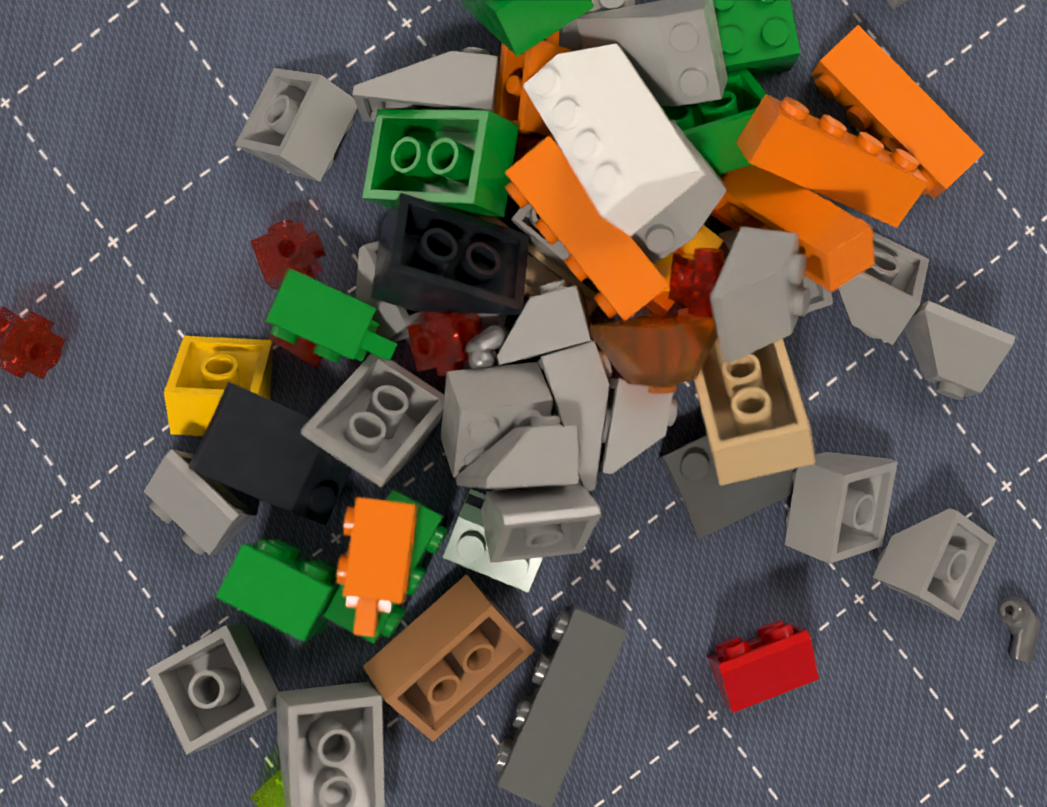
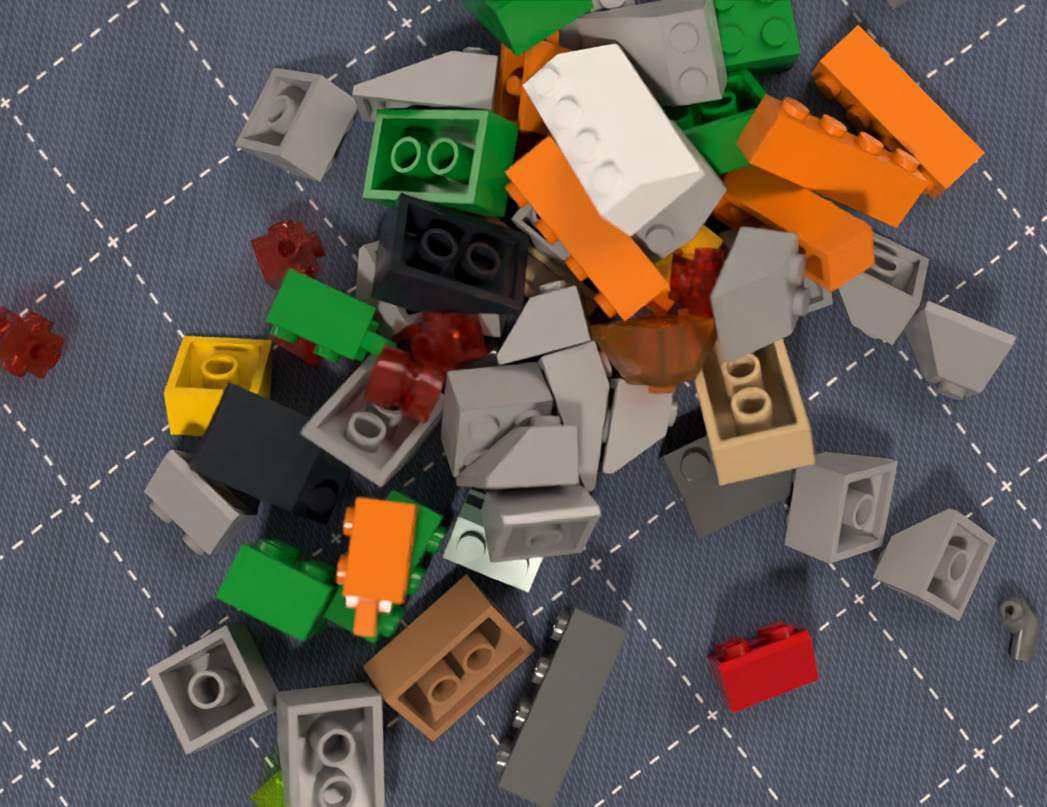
flat silver arm [465,326,510,368] -> none
none -> clear red wheel [362,343,447,424]

